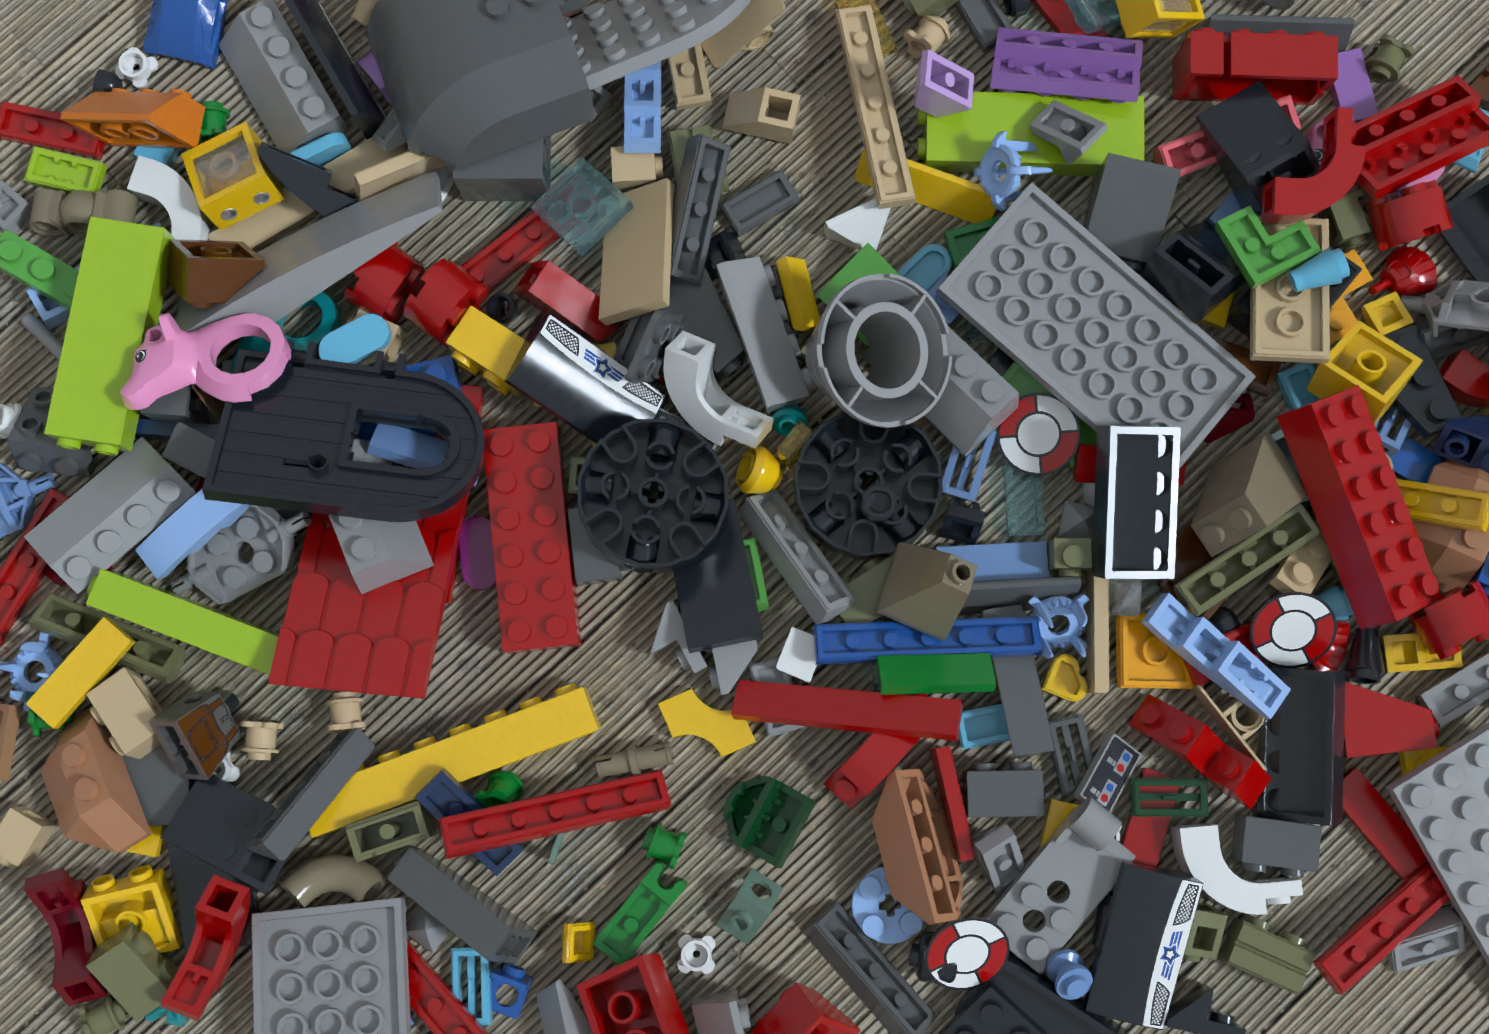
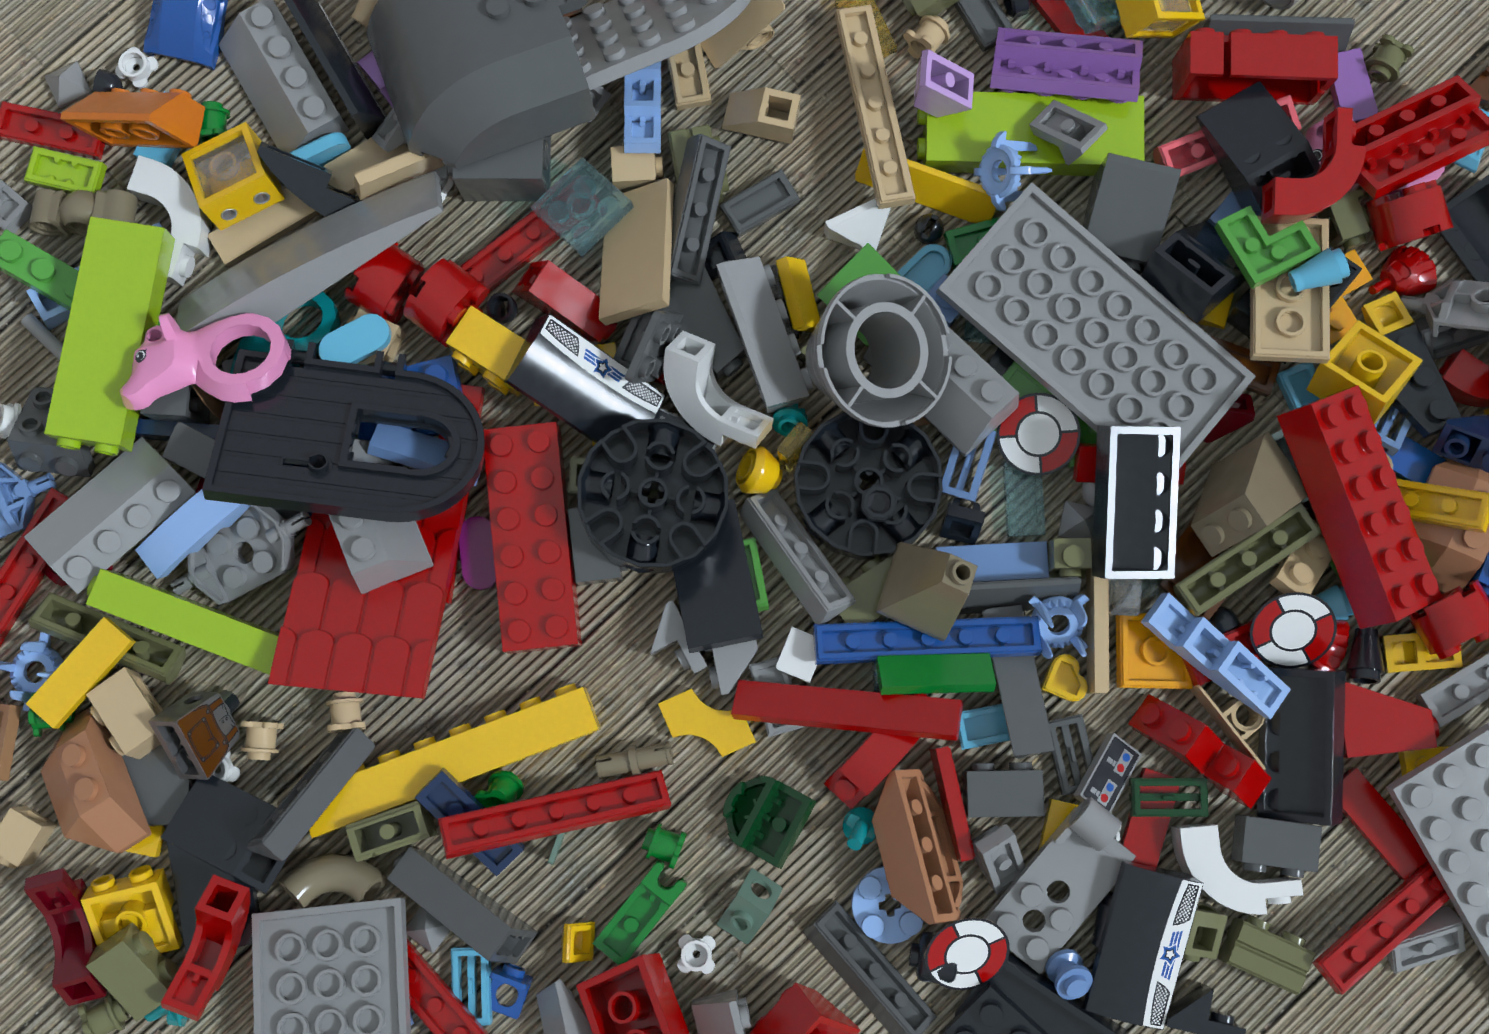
reddish brown slope [167,239,264,308] -> none
none -> light grey slope [44,61,92,109]
none -> teal plate [842,807,876,850]
none -> black hinge [914,213,944,245]

